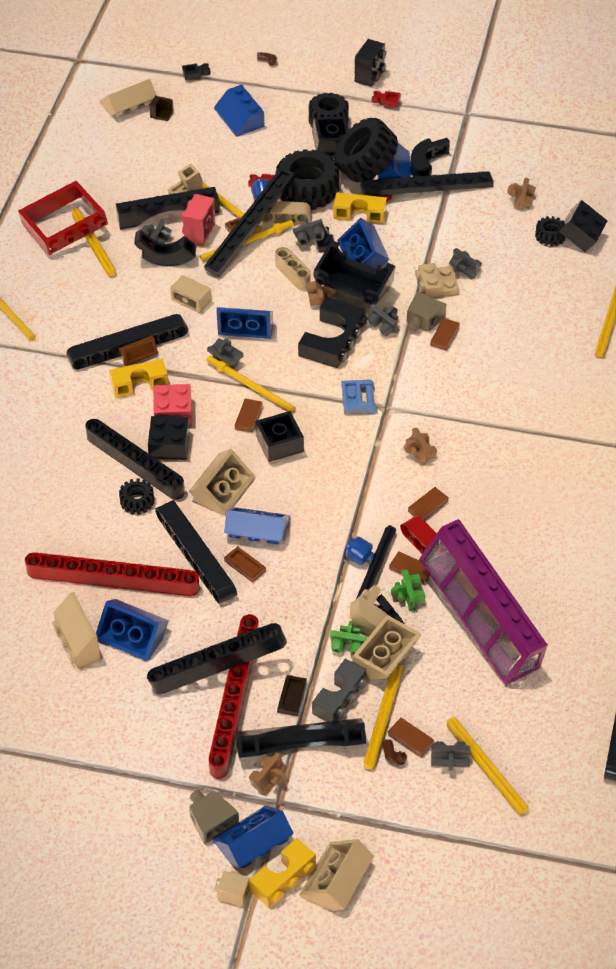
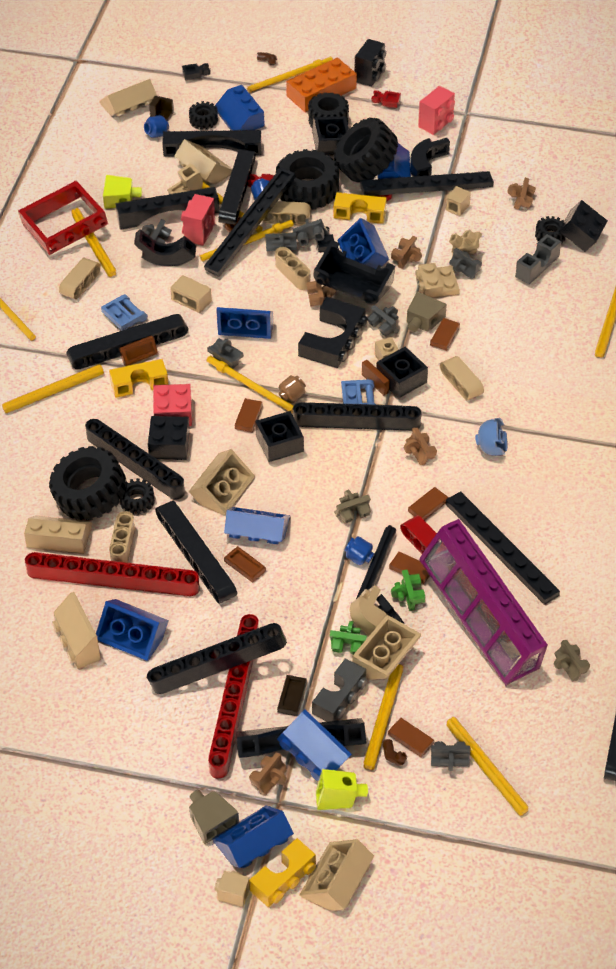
none -> yellow axle [2,364,104,413]
none -> tan slope [24,515,92,554]
none -> black tyre [49,446,127,521]
none -> tan beam [59,257,101,299]
none -> medium blue plate [101,294,148,331]
none -> neon yellow torso [103,175,142,209]
none -> tan beam [109,511,135,563]
none -> blue head [144,115,169,138]
none -> black arch [162,130,262,157]
none -> tan slope [175,139,232,184]
none -> black tyre [189,101,218,130]
none -> black beam [218,149,256,225]
none -> yellow bar [247,56,333,93]
none -> dark grey hips [265,232,297,252]
none -> slope [277,709,352,781]
none -> medium nougat head [278,375,306,403]
none -> orange brick [286,57,357,113]
none -> black beam [293,402,422,431]
none -> neon yellow torso [315,769,368,810]
none -> dark tan hips [334,489,371,524]
none -> dark orange tile [361,359,389,396]
none -> tan brick [375,337,399,361]
none -> black brick [376,346,428,399]
none -> medium nougat hips [391,236,422,269]
none -> coral brick [418,86,455,135]
none -> tan beam [440,356,484,401]
none -> tan brick [445,186,471,216]
none -> black plate [445,491,560,605]
none -> tan hips [449,230,482,255]
none -> medium blue cylinder [475,418,508,456]
none -> dark grey arch [515,234,561,285]
none -> dark tan hips [553,639,590,682]

